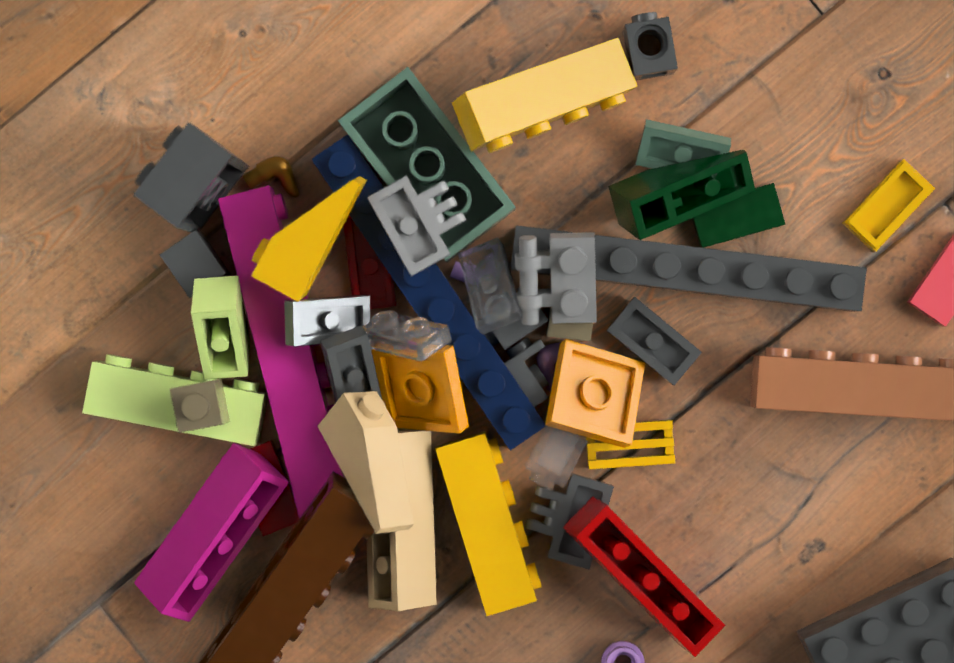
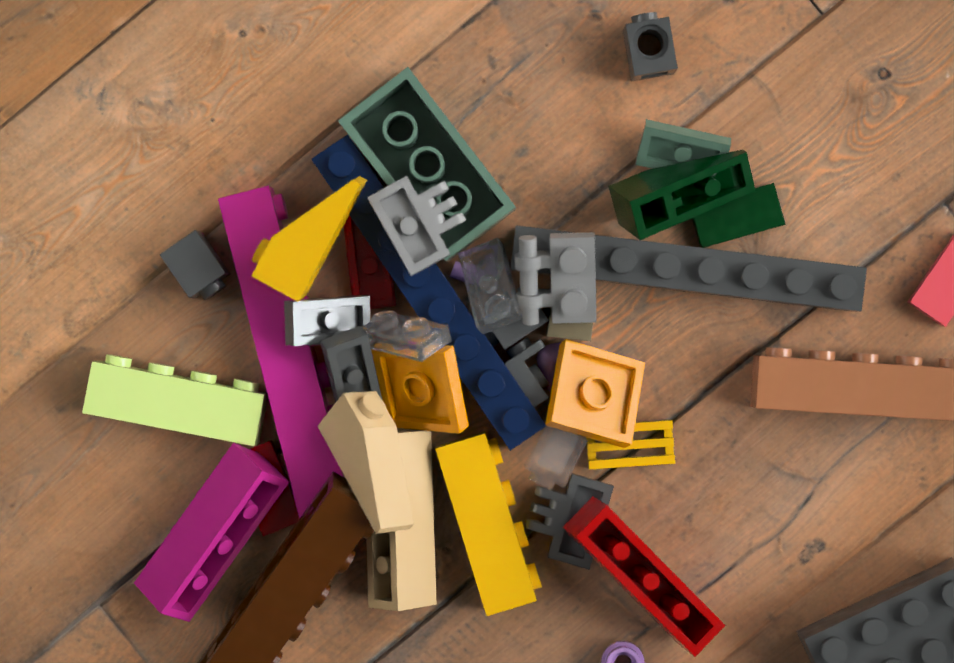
dark grey brick [133,122,249,232] -> none
dark tan brick [170,379,230,433] -> none
yellowish green brick [191,276,250,380] -> none
pearl gold animal [243,156,299,197] -> none
yellow brick [451,38,638,153] -> none
dark grey plate [606,297,702,386] -> none
yellow tile [842,159,935,252] -> none

